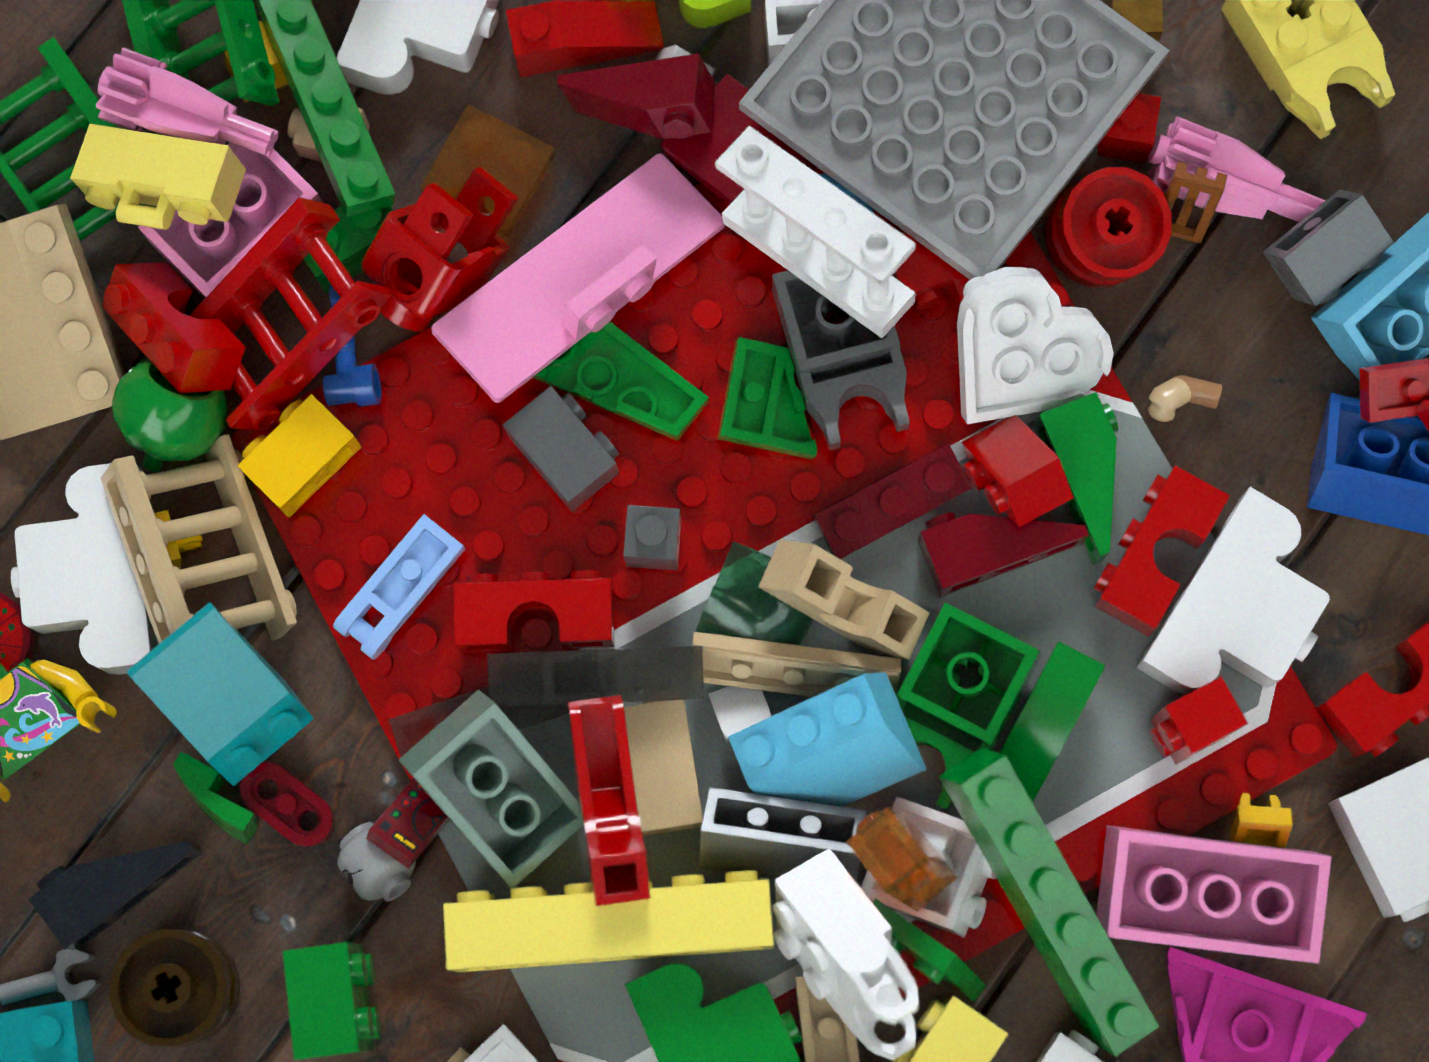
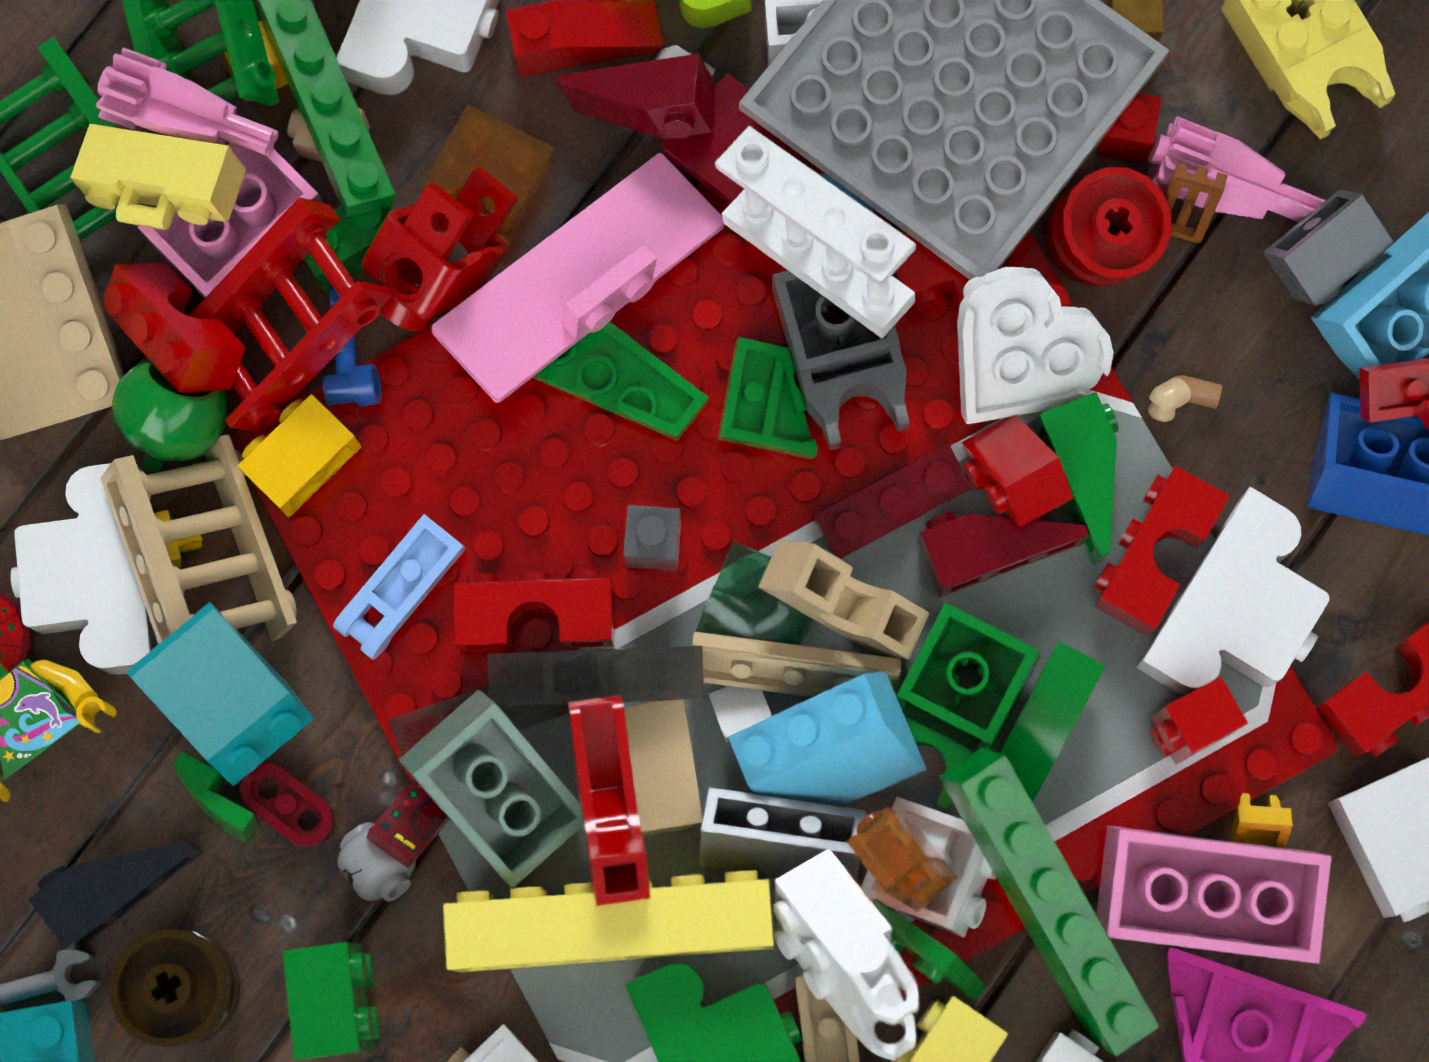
dark grey brick [503,386,619,512] -> none

